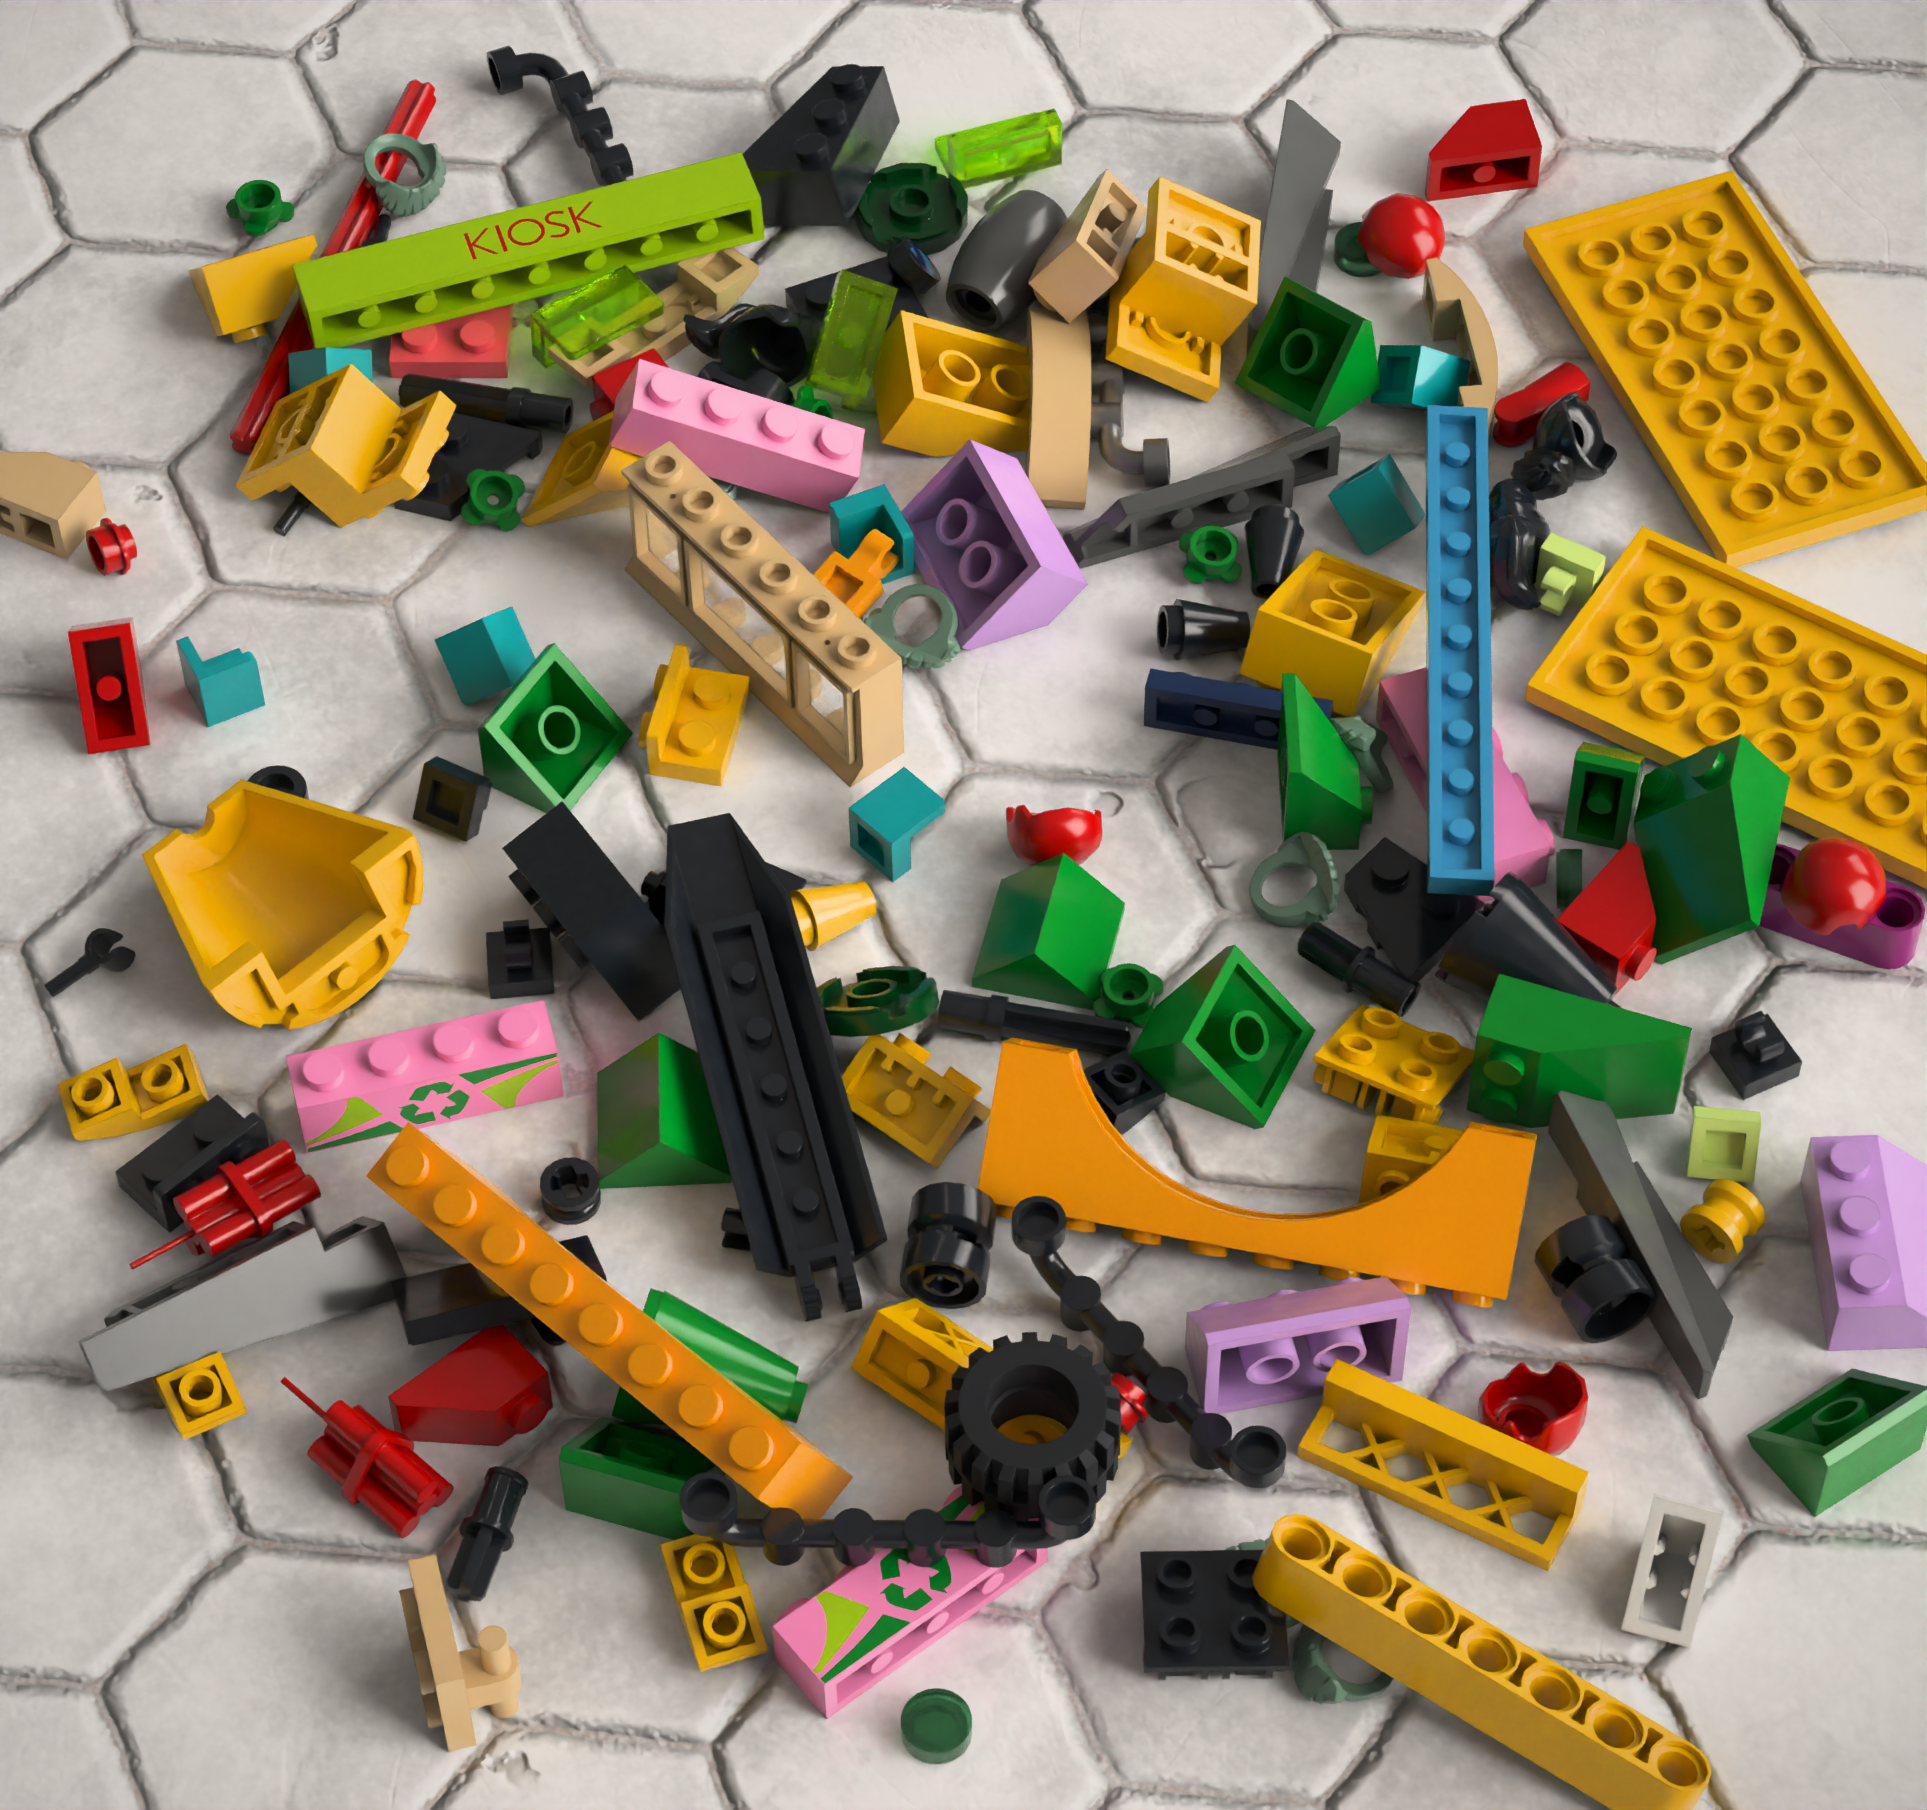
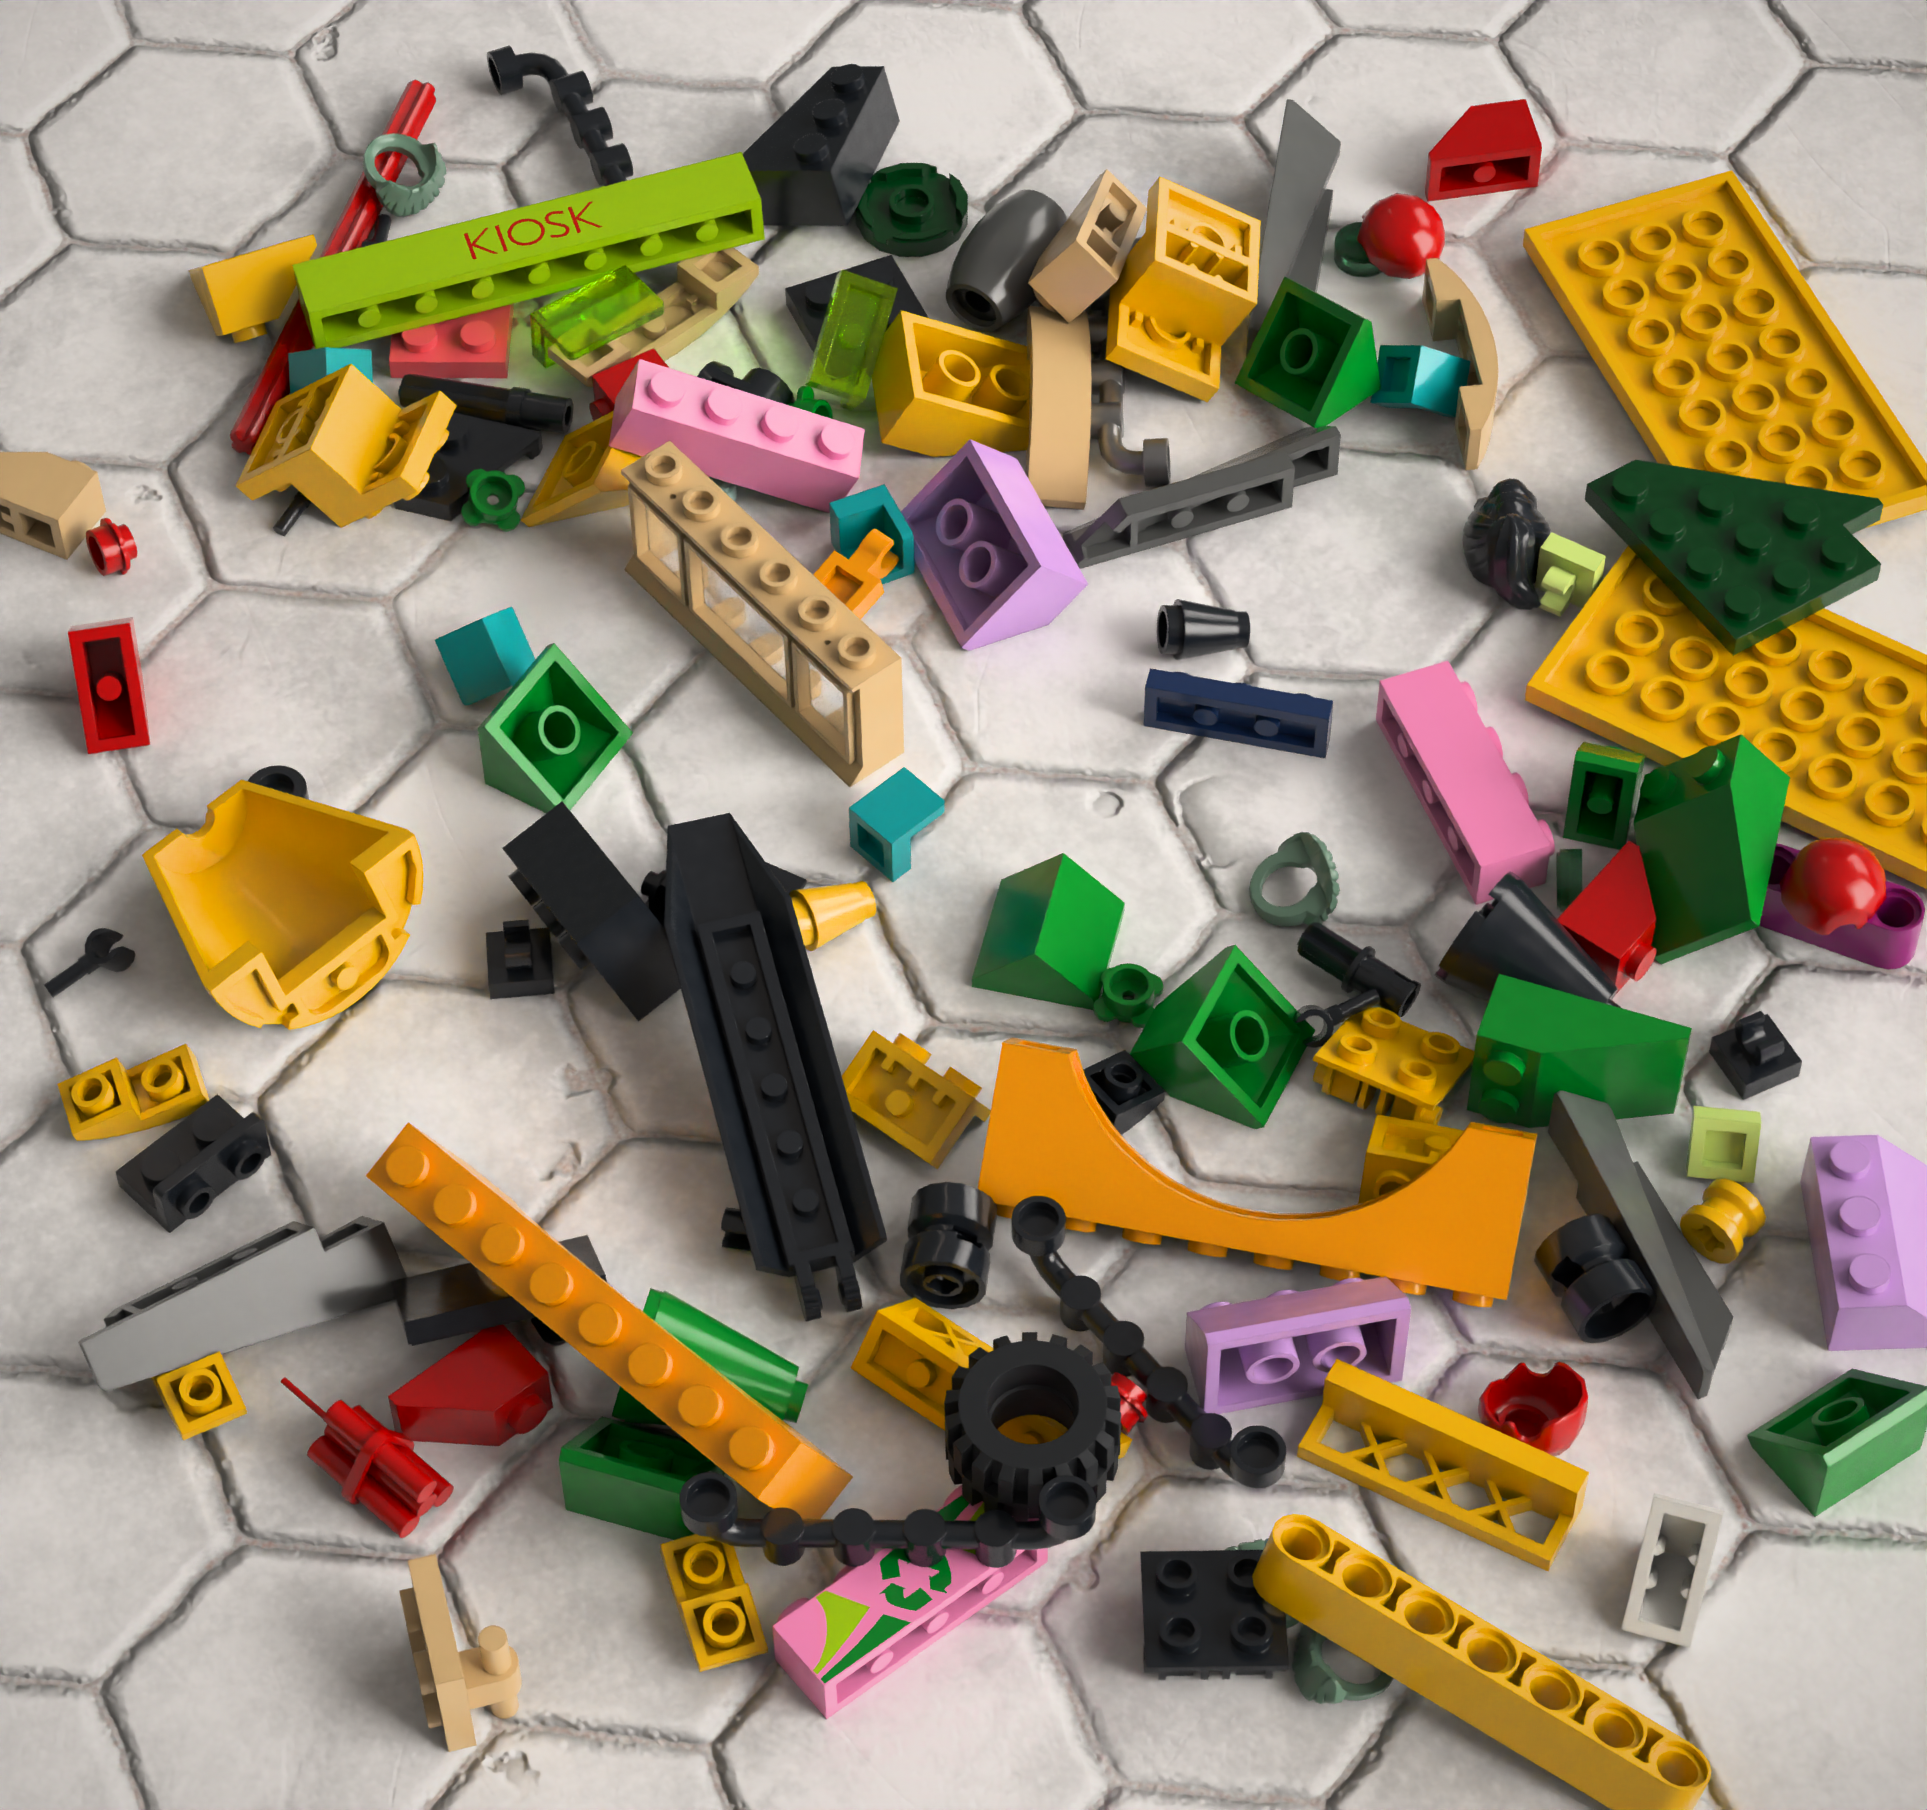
red piece [129,1139,321,1270] -> none
teal panel [176,636,265,727] -> none
green plate [226,180,294,237] -> none
bright pink brick [286,1000,564,1153] -> none
black tile [412,756,492,842] -> none
black axle [446,1466,529,1603] -> none
black bush [540,1157,601,1225] -> none
green slope [597,1033,731,1189] -> none
yellow bracket [638,644,751,786] -> none
black hair [683,303,830,387] -> none
dark green tile [817,966,939,1037] -> none
sand green piece [864,584,961,669] -> none
black tile [887,236,941,294] -> none
clear green tile [901,1688,972,1764] -> none
clear neon green panel [935,108,1062,189] -> none
black axle [937,990,1133,1056] -> none
red hair [1006,805,1103,866] -> none
green plate [1179,526,1242,584] -> none
yellow slope [1239,549,1426,717] -> none
black cone [1244,505,1304,599] -> none
green slope [1277,673,1373,850] -> none
teal panel [1328,454,1425,555] -> none
sand green piece [1329,715,1394,793] -> none
black wing [1344,837,1485,982] -> none
dark azure plate [1425,405,1495,896] -> none
red bar [1492,362,1590,448] -> none
black hair [1510,392,1617,500] -> none
none -> black hand [1293,988,1380,1048]
none -> dark green wing [1585,460,1883,656]

